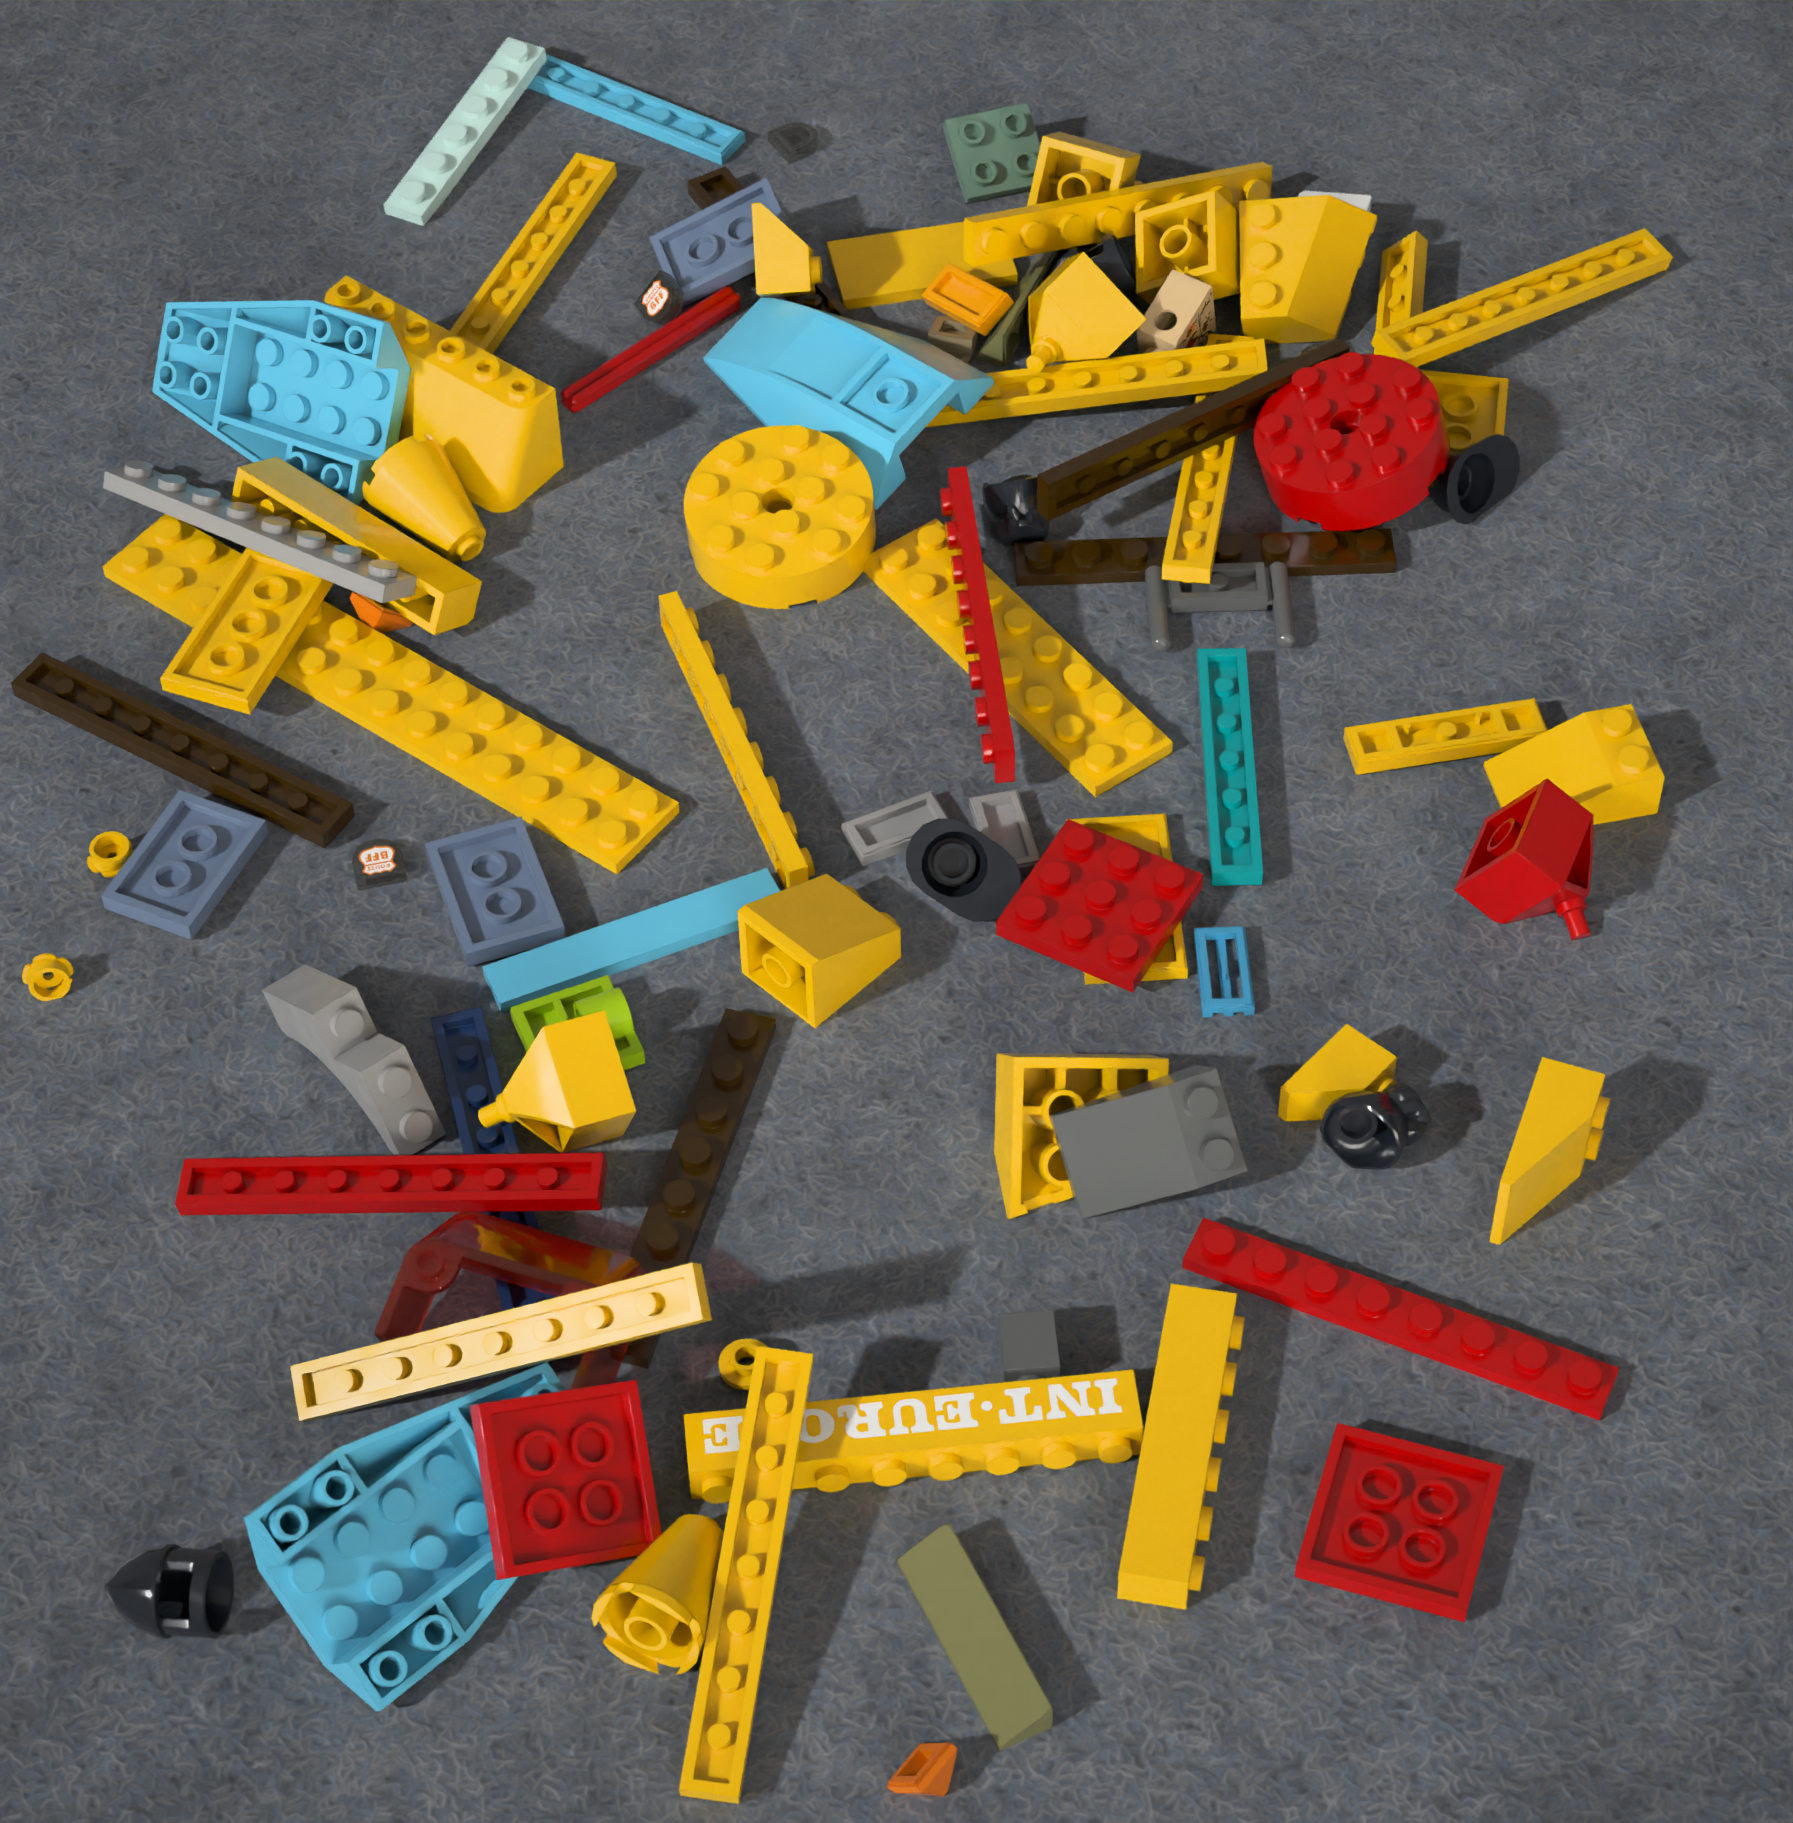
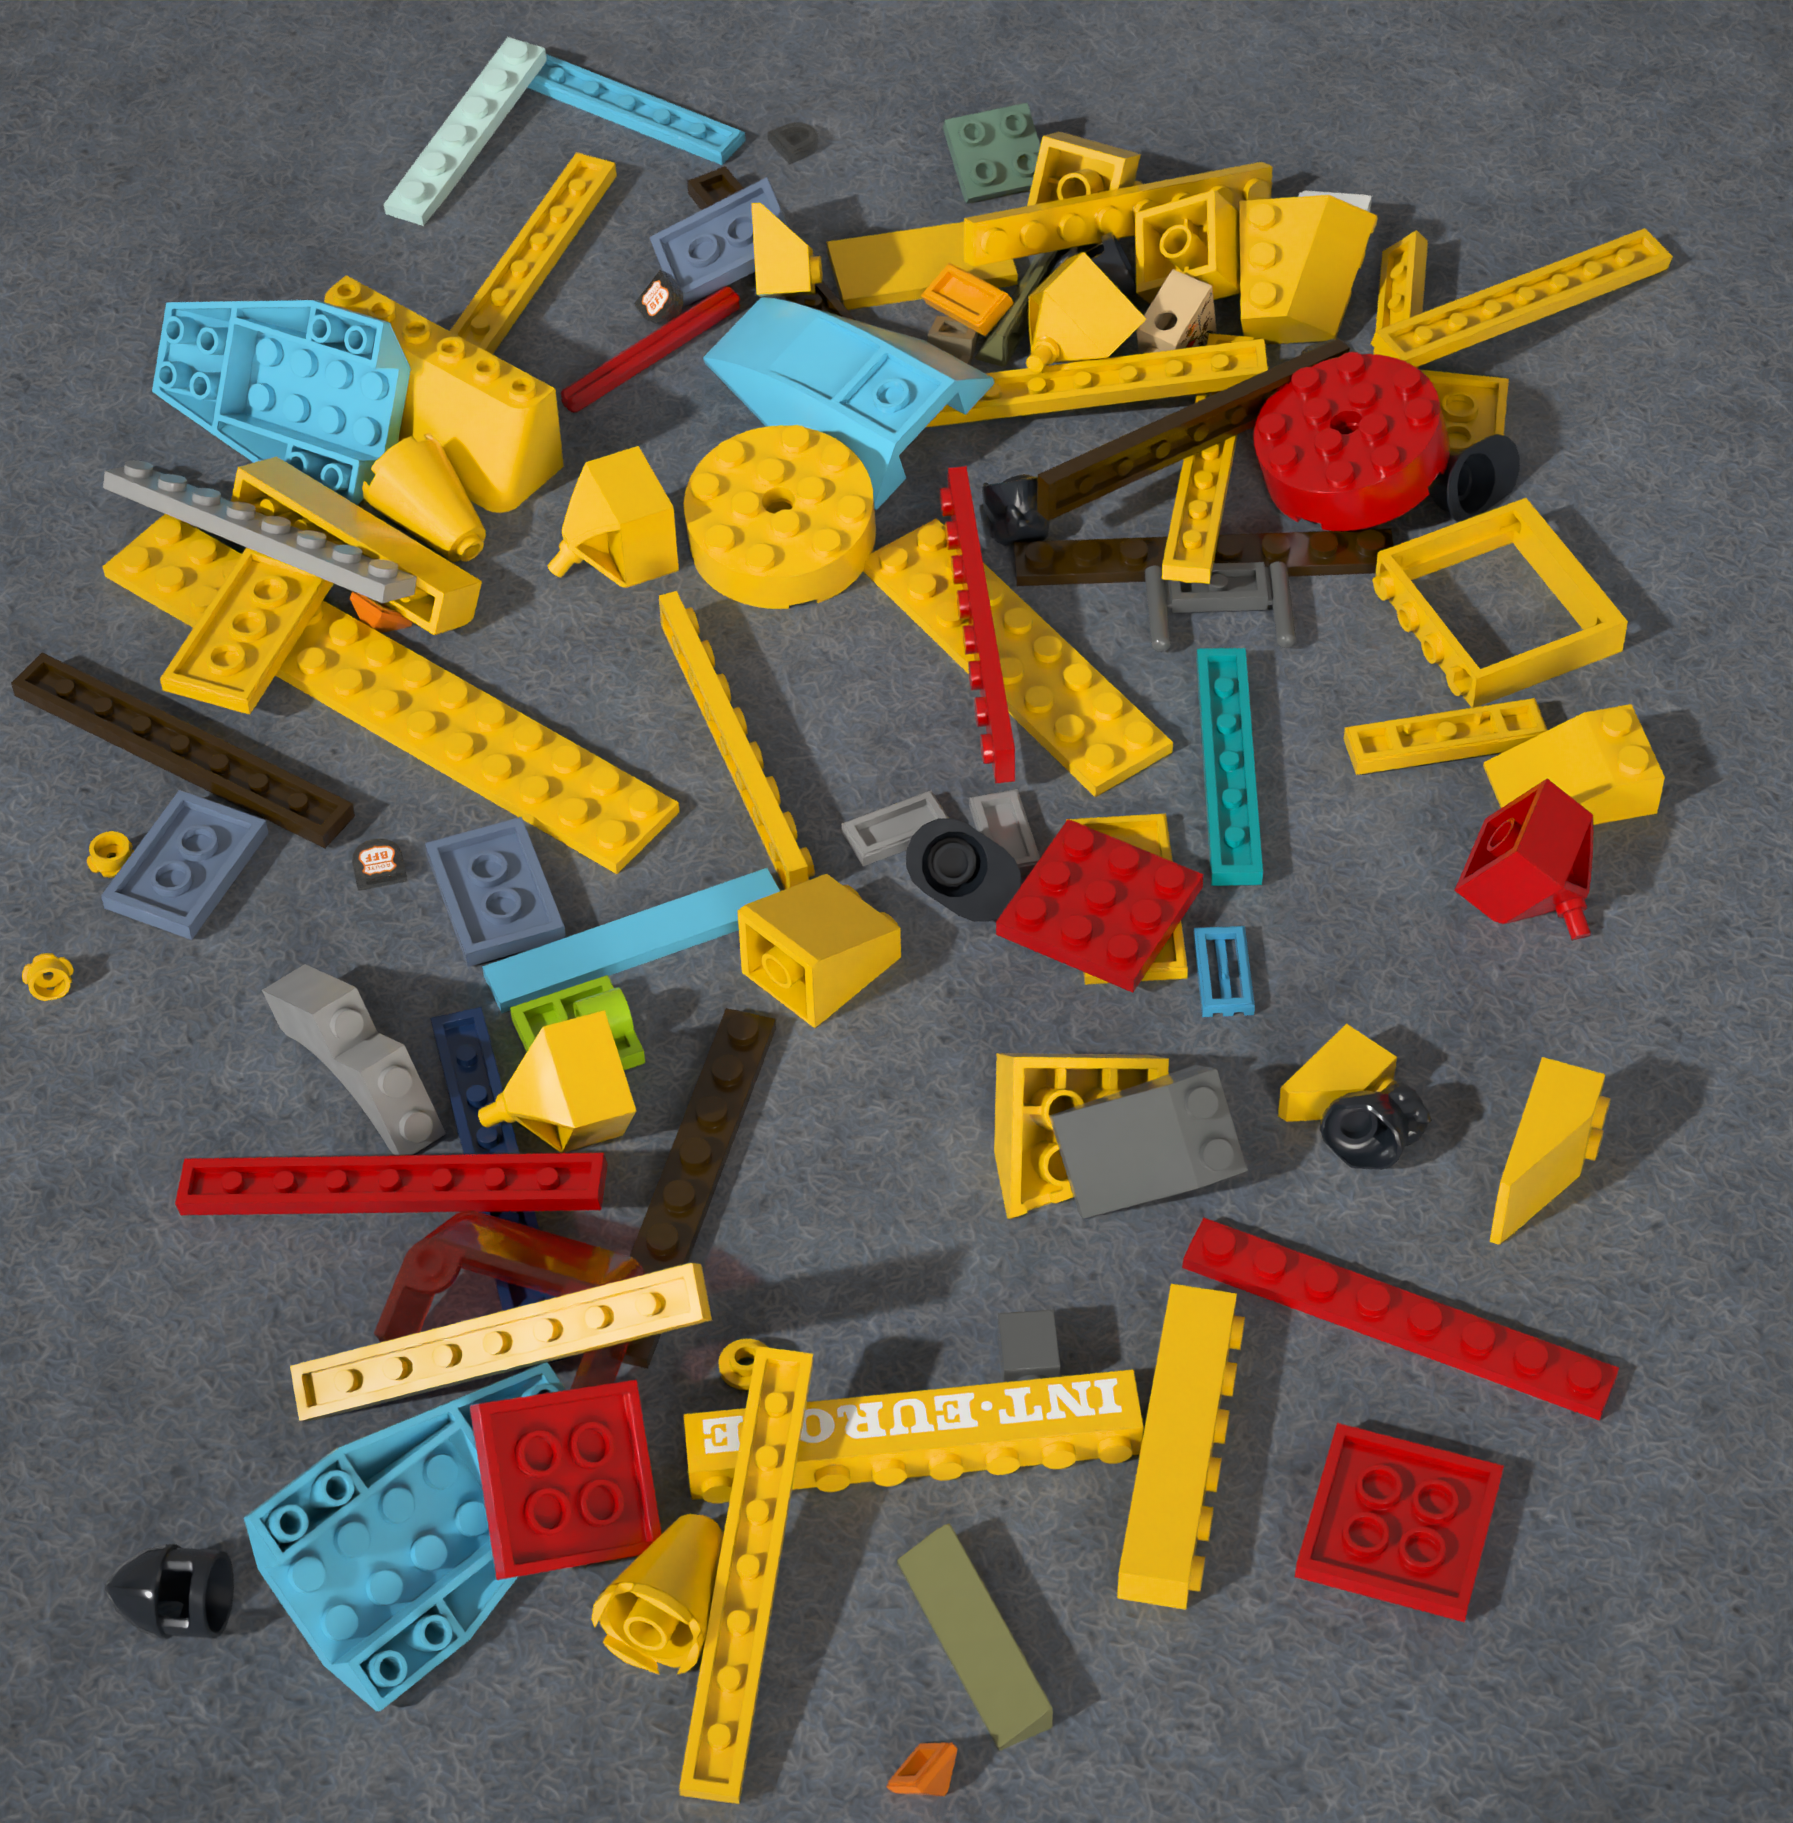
none -> yellow piece [547,446,679,588]
none -> yellow window [1373,498,1628,708]

